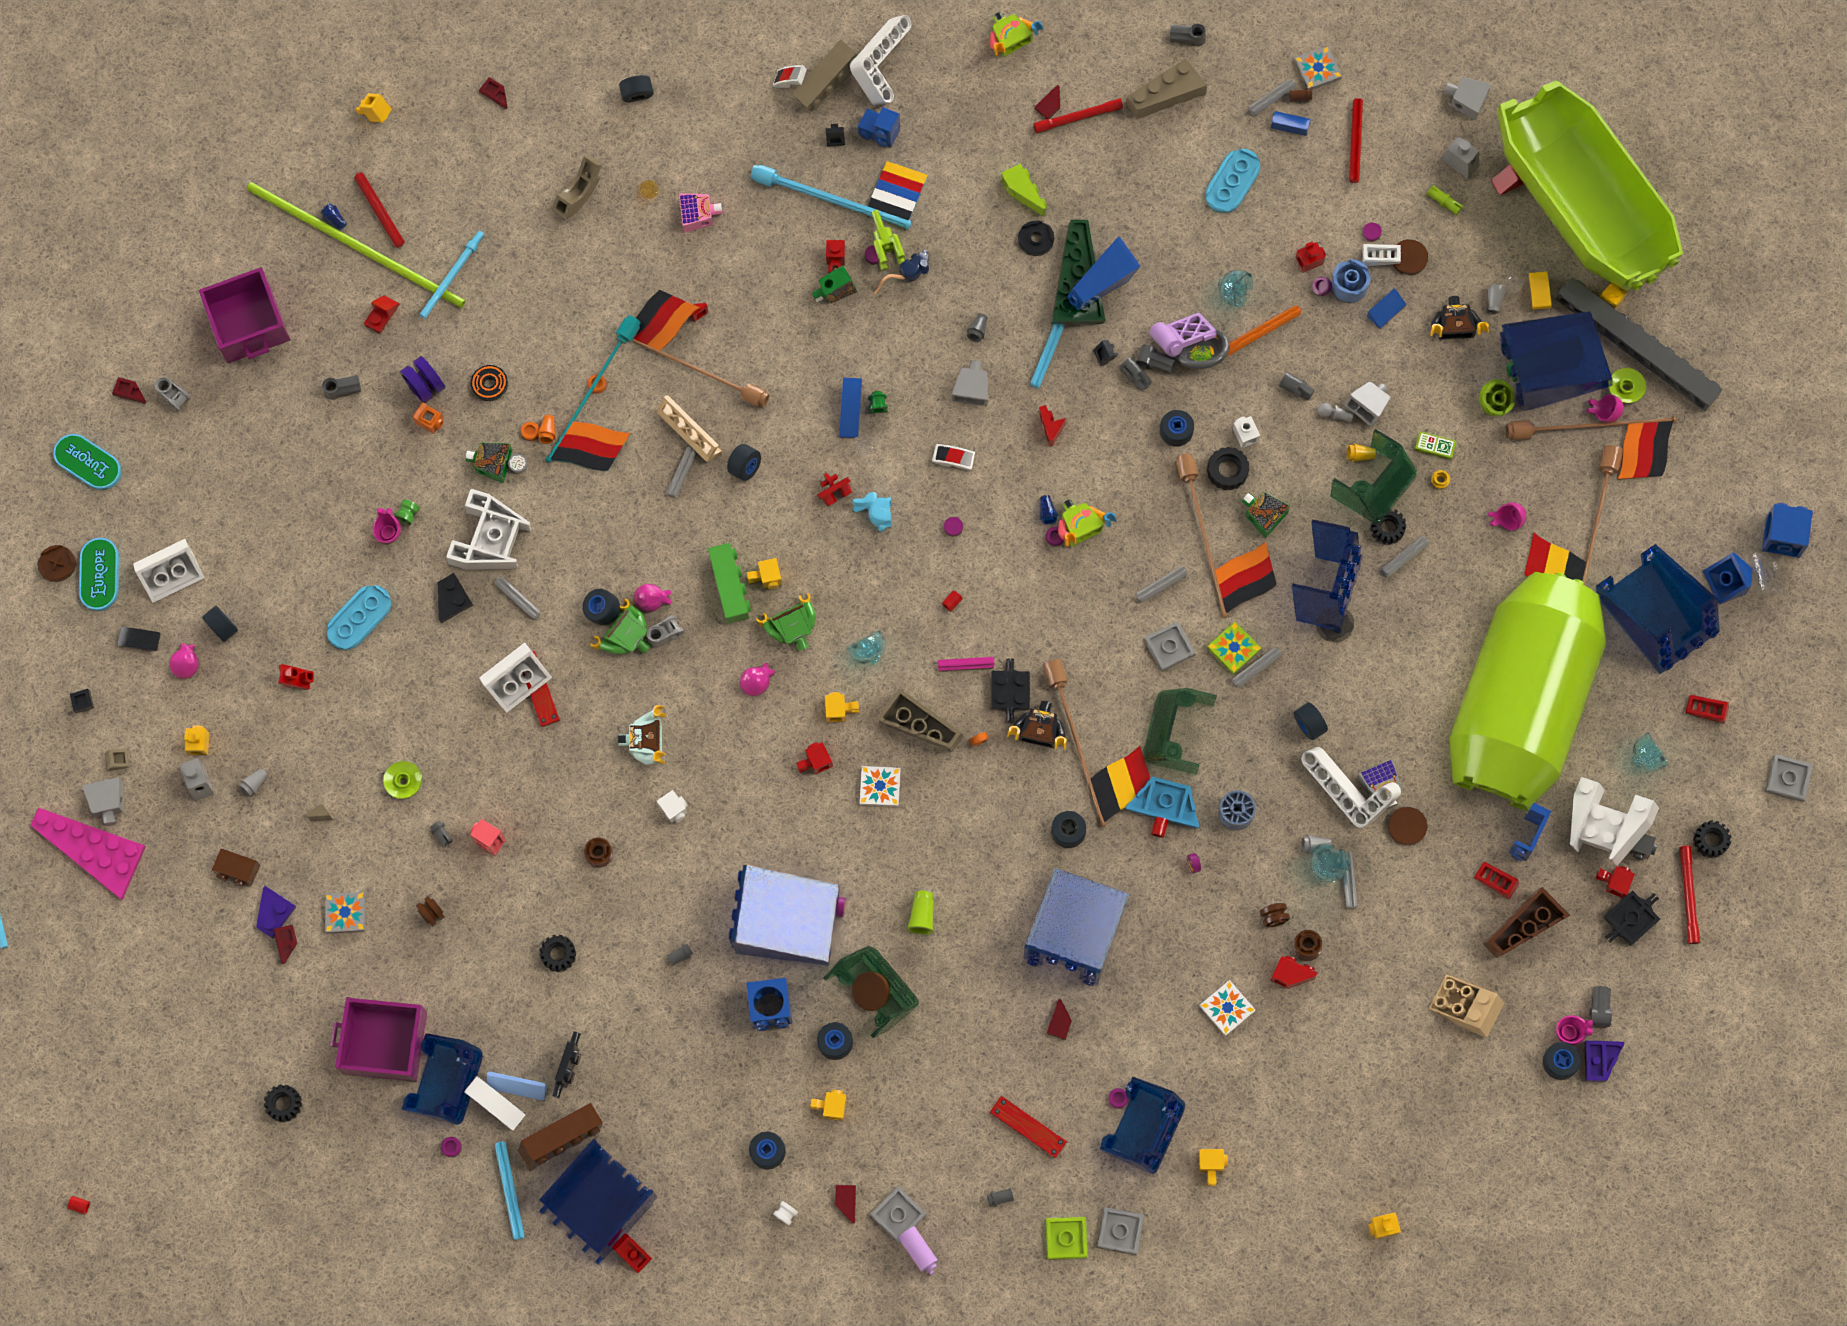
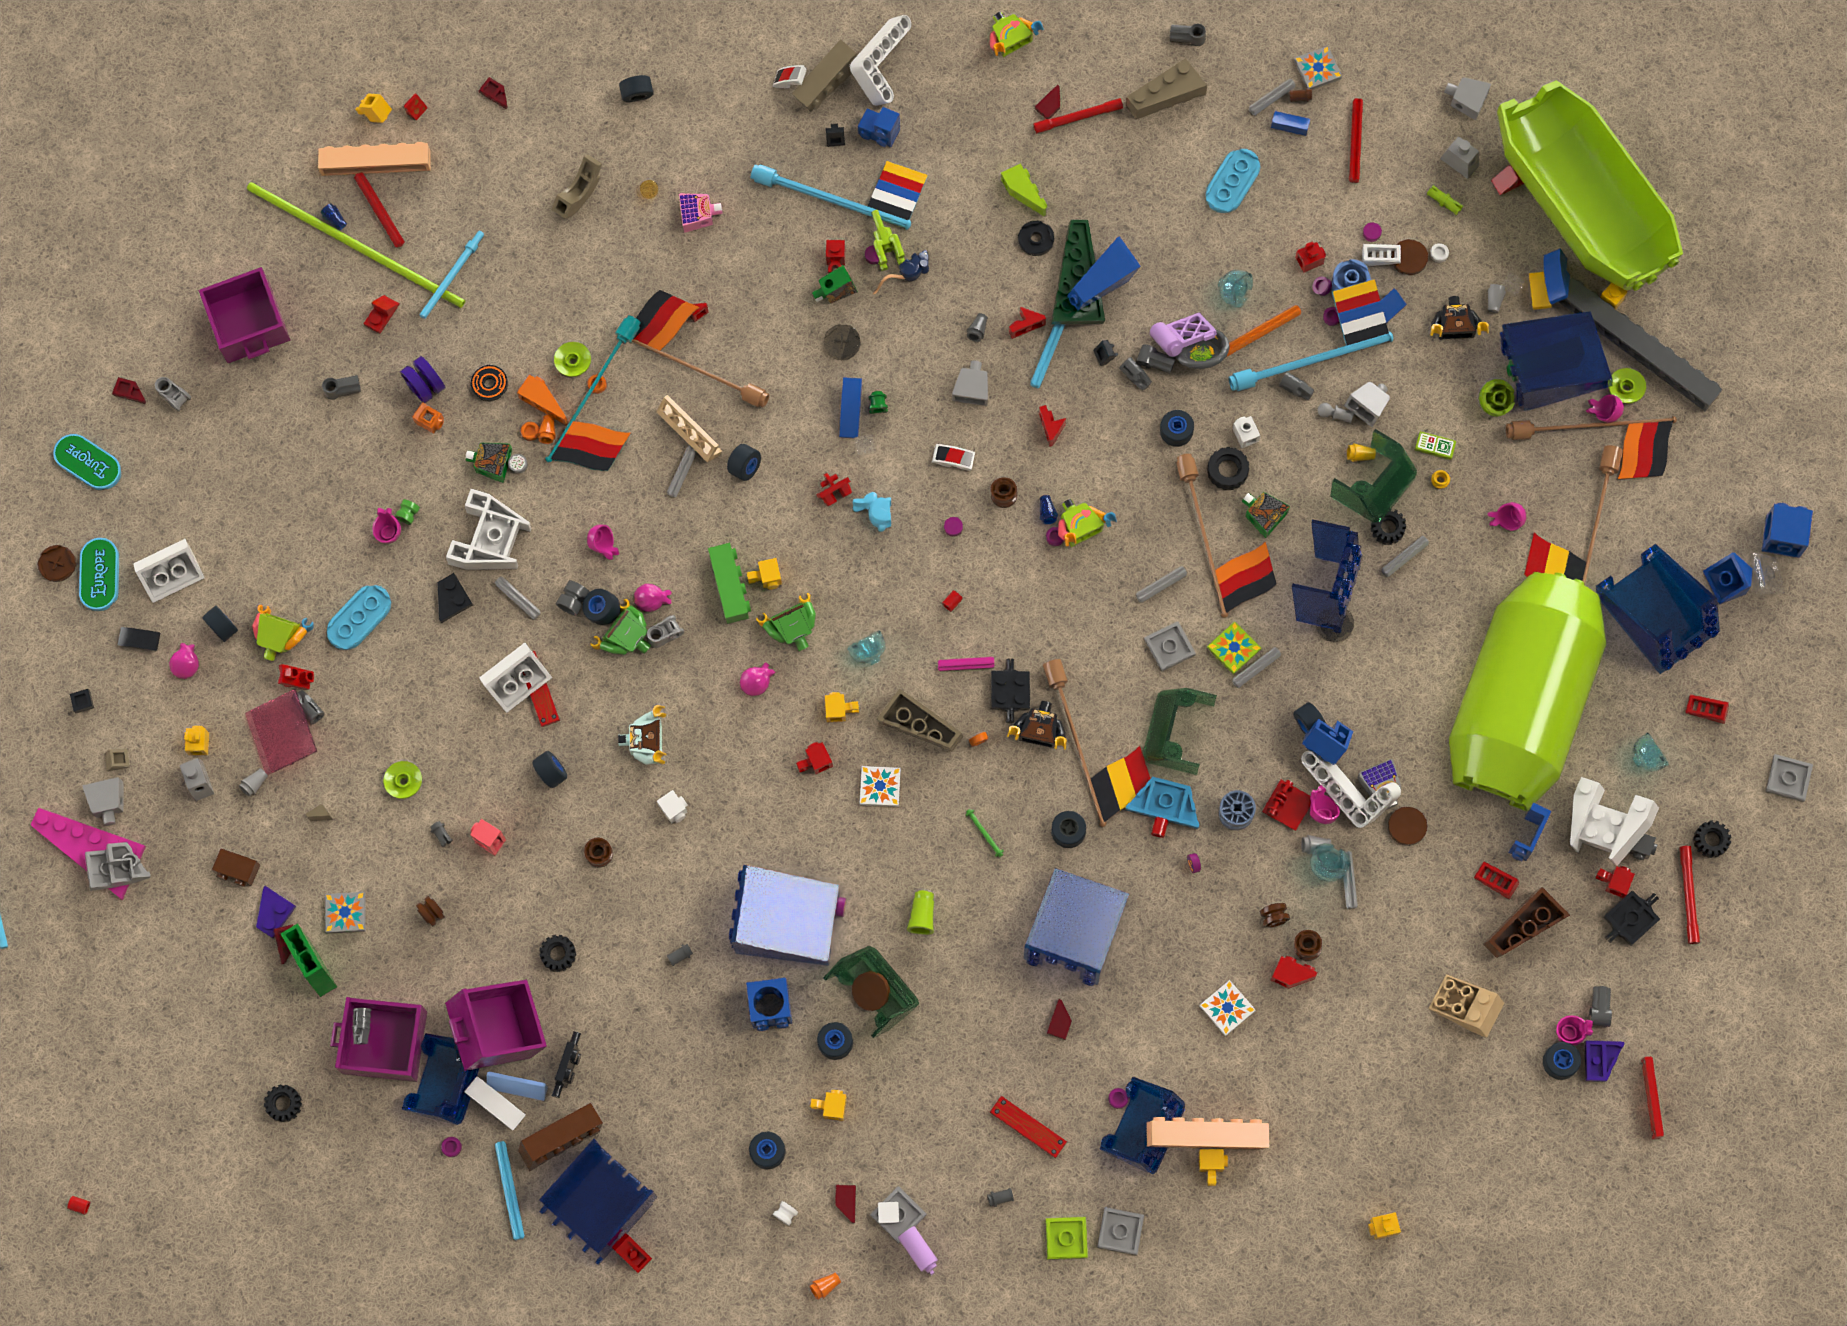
none -> light grey slope [85,842,151,891]
none -> clear pink piece [245,689,318,775]
none -> lime torso [252,605,314,661]
none -> green brick [281,923,337,997]
none -> dark grey hinge [292,690,325,724]
none -> light nougat brick [318,142,431,176]
none -> dark grey hinge [352,1008,371,1045]
none -> red slope [404,93,427,120]
none -> magenta container [445,979,547,1070]
none -> orange slope [517,375,568,425]
none -> black wheel [532,751,567,788]
none -> lime dish [554,342,591,377]
none -> dark grey wheel [556,580,590,616]
none -> dark pink piece [587,524,619,560]
none -> orange cone [810,1273,841,1300]
none -> clear smoke tile [824,324,861,361]
none -> white tile [878,1202,899,1224]
none -> bright green axle [966,809,1004,857]
none -> reddish brown wheel [991,477,1018,508]
none -> red slope [1009,307,1046,339]
none -> light nougat brick [1147,1117,1269,1149]
none -> flag [1229,279,1393,391]
none -> red hinge [1262,779,1311,831]
none -> blue brick [1302,719,1353,765]
none -> dark pink piece [1310,785,1340,825]
none -> magenta tile [1323,307,1340,326]
none -> white tile [1430,244,1449,263]
none -> blue slope [1544,248,1570,304]
none -> red tile [1641,1056,1664,1139]

